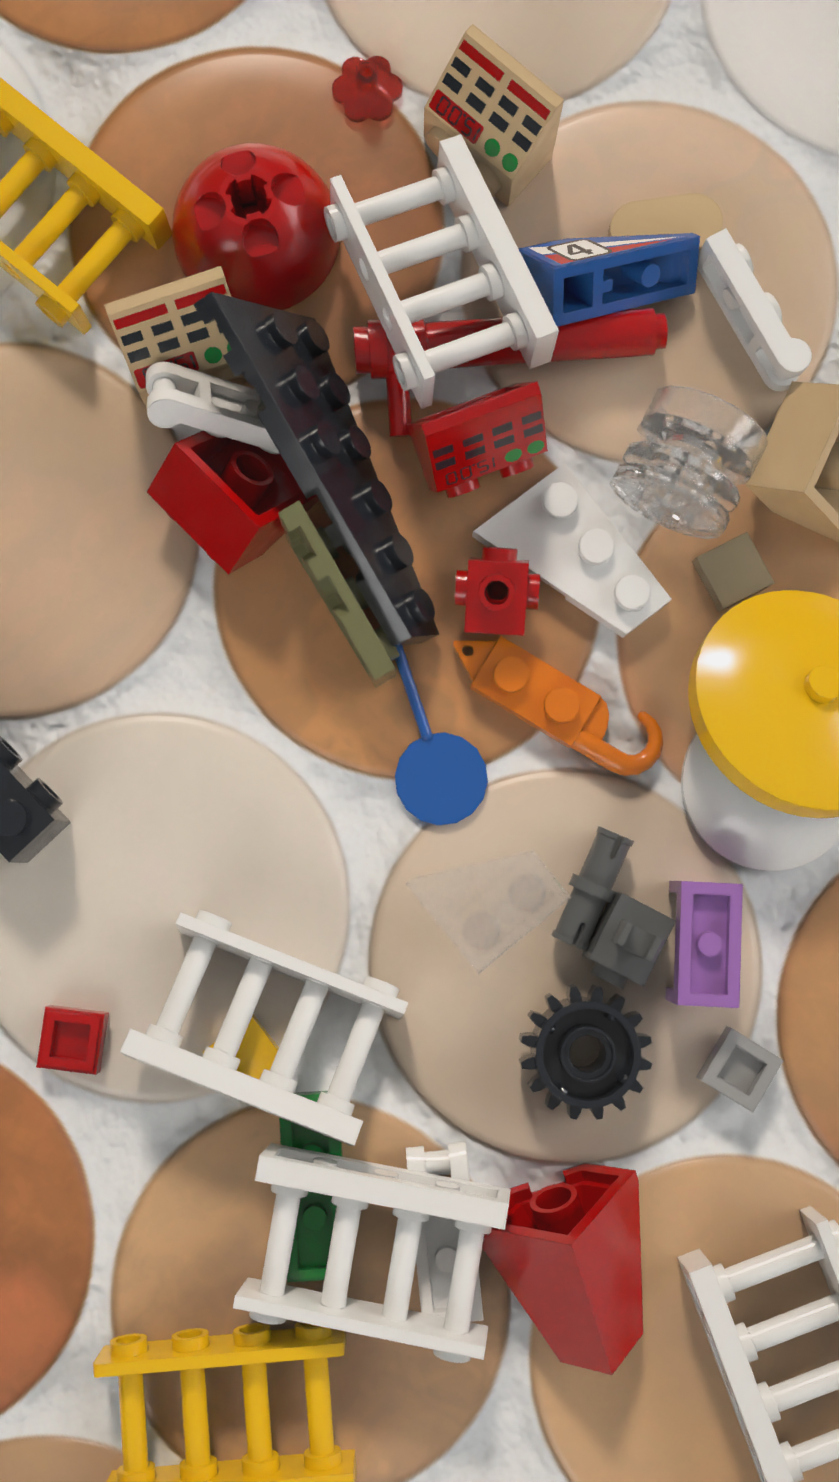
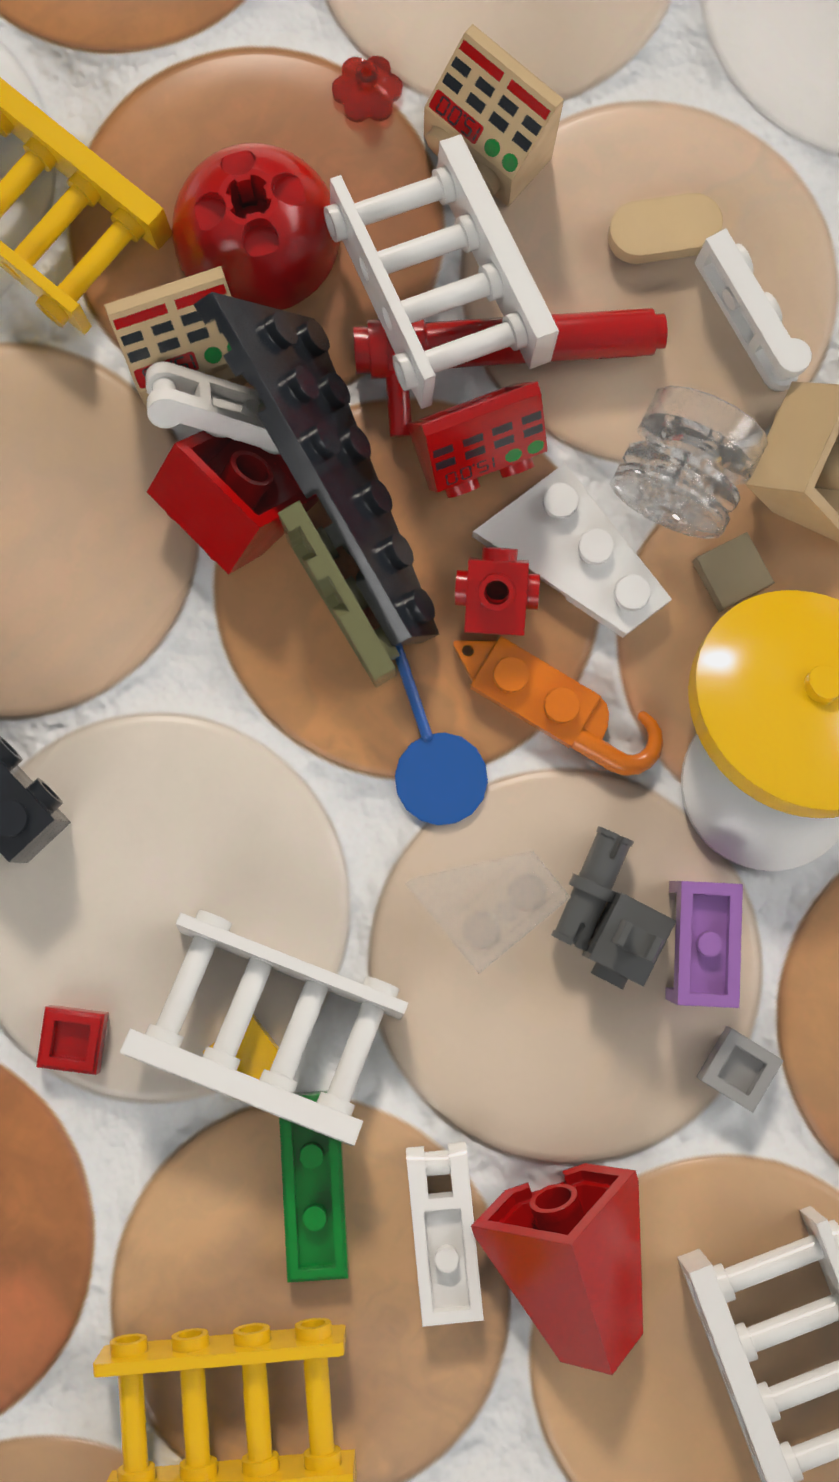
white fence [233,1143,511,1363] -> none
blue slope [519,233,700,327] -> none
black gear [519,984,652,1120] -> none

